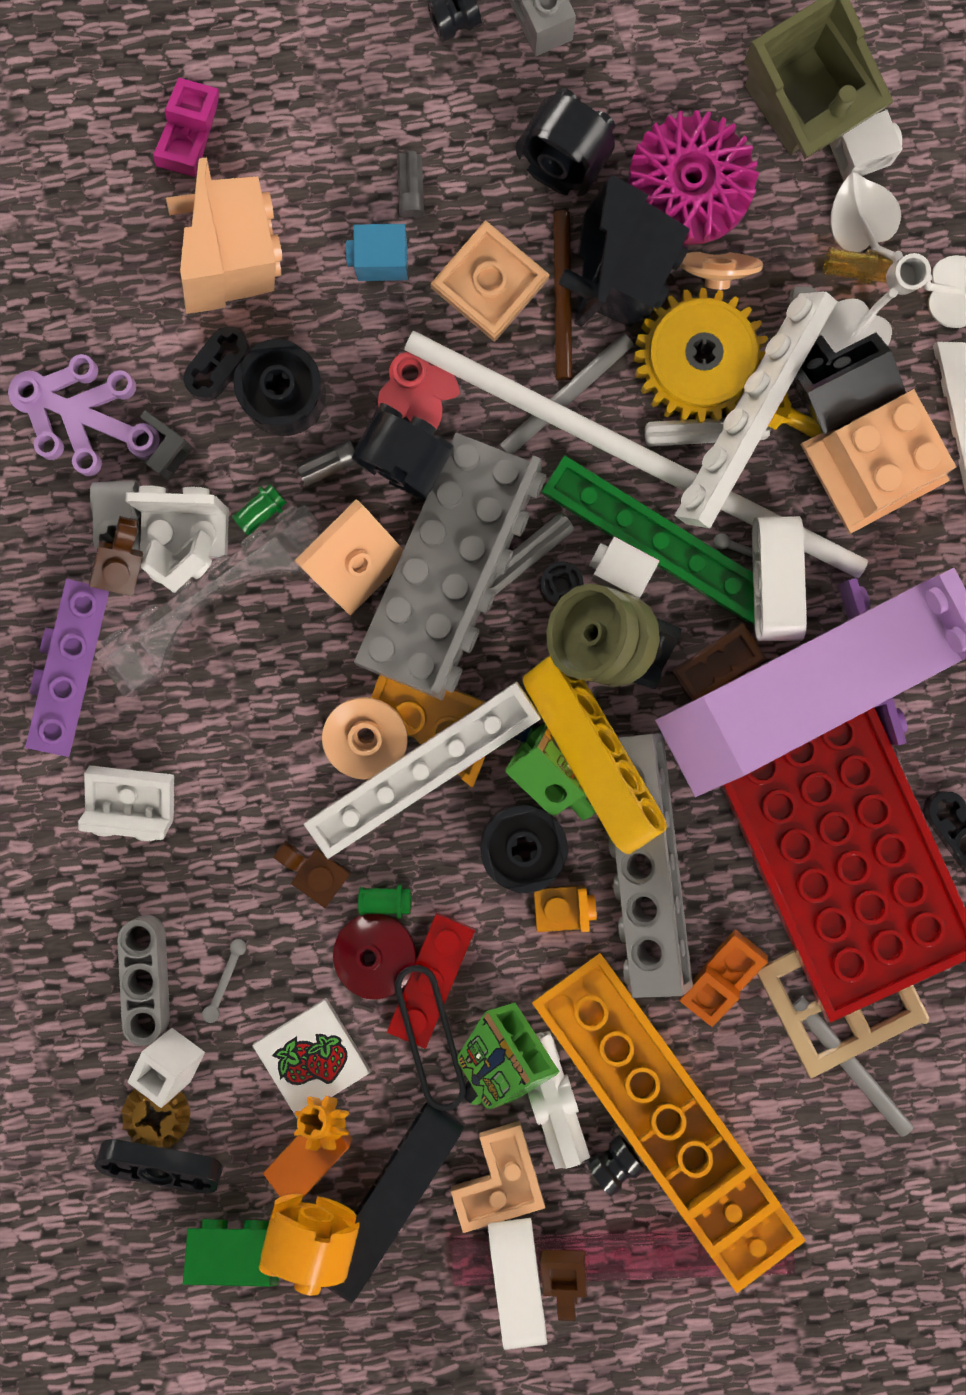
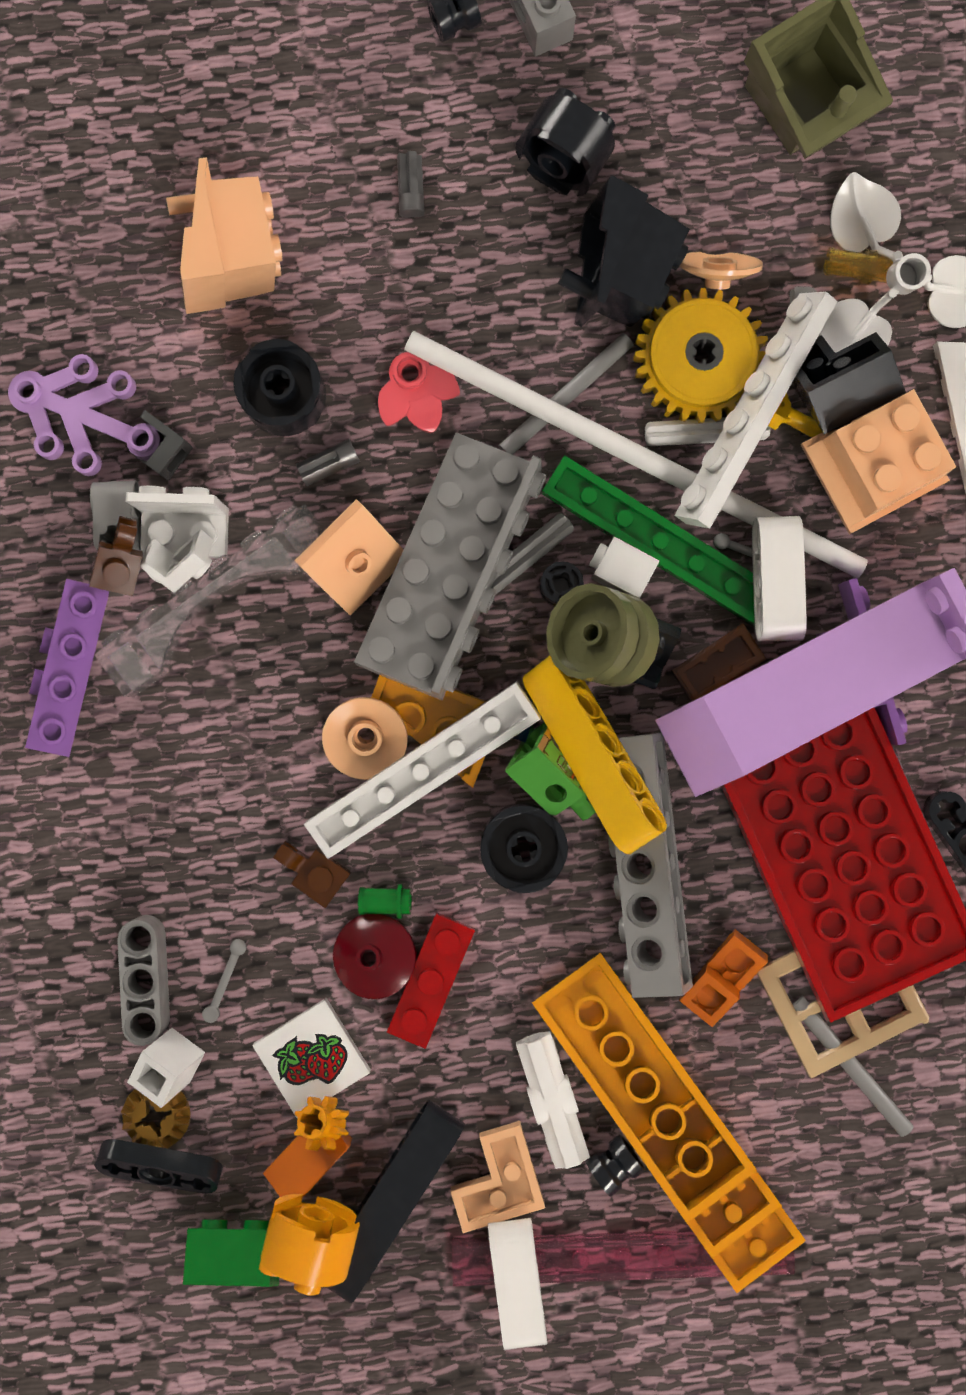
white bracket [78,765,174,841] -> none
dark pink slope [153,77,219,177] -> none
black beam [183,326,250,401] -> none
green pin [231,484,287,537] -> none
dark azure brick [346,224,408,281] -> none
black brick [352,403,454,499] -> none
black piece [395,965,466,1111] -> none
light nougat plate [431,220,550,342] -> none
bright green torso [458,1003,560,1110] -> none
light orange bracket [534,885,597,932] -> none
reddish brown plate [540,1250,588,1321] -> none
reddish brown bar [553,210,572,381] -> none
dark pink wheel [628,110,759,245] -> none
white brick [830,110,902,181] -> none

